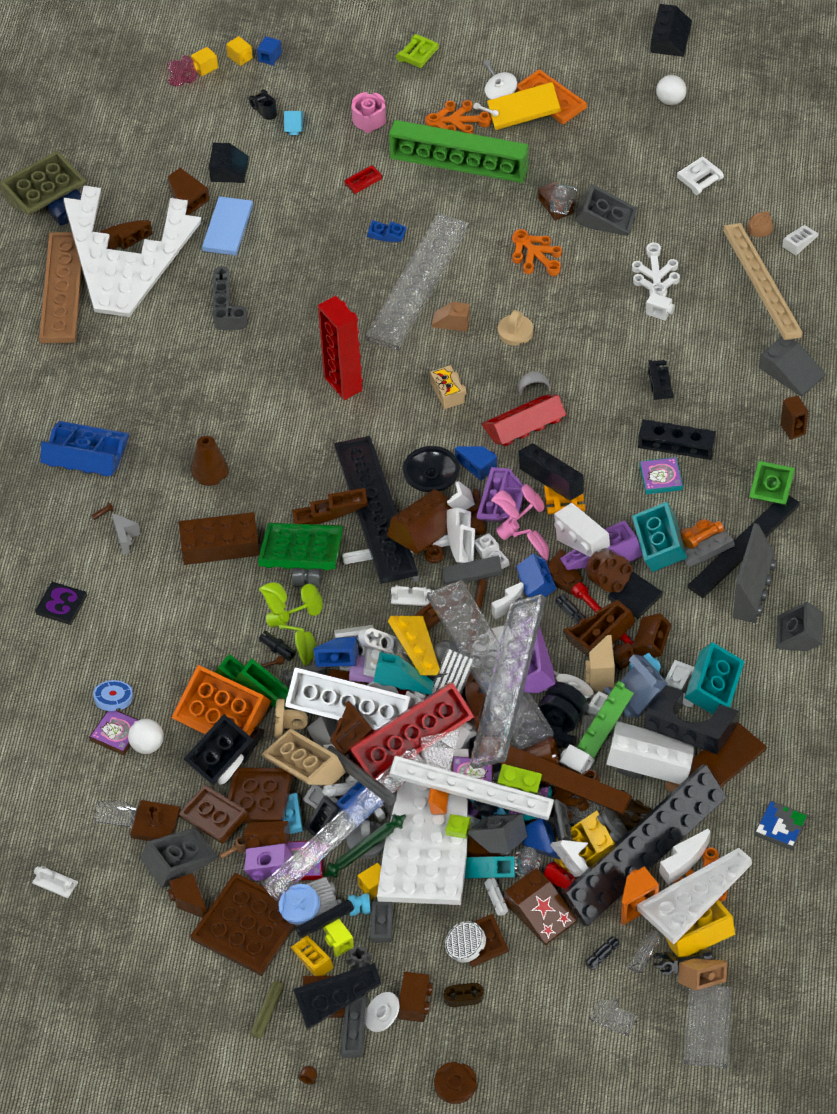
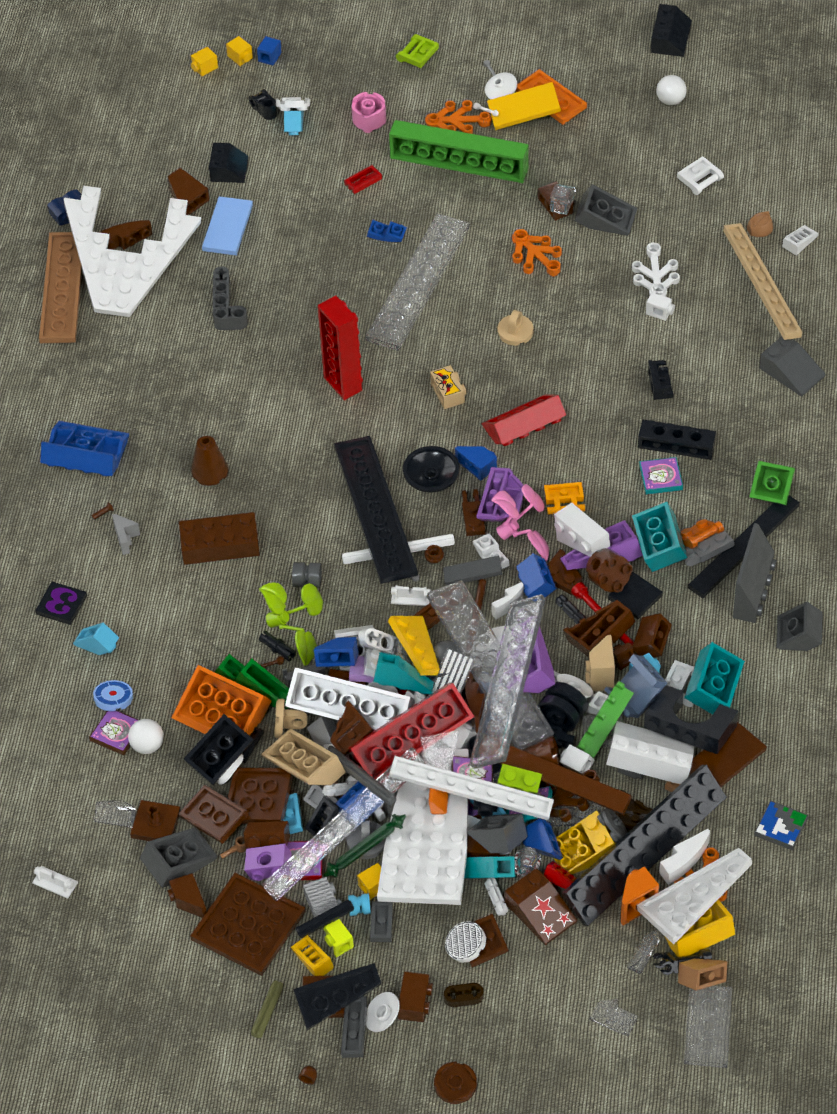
olive slope [0,150,87,215] -> none
clear pink plate [168,55,197,87] -> none
green plate [258,523,343,570] -> none
light blue tile [279,884,320,925] -> none
reddish brown slope [292,488,368,524] -> none
flat silver gear [346,945,372,970] -> none
reddish brown slope [387,489,453,555] -> none
medium nougat slope [432,302,470,332] -> none
lime plate [445,814,471,839] -> none
white panel [447,481,475,510] -> none
white slope [447,507,475,563] -> none
light grey helmet [518,371,551,396] -> none
black brick [519,443,584,501] -> none
white slope [550,840,588,877] -> none
dark grey slope [552,799,573,841] -> none
black axle [585,936,620,970] -> none
reddish brown brick [780,396,809,440] -> none
none -> medium azure slope [73,623,119,655]
none -> white plate [276,97,310,111]

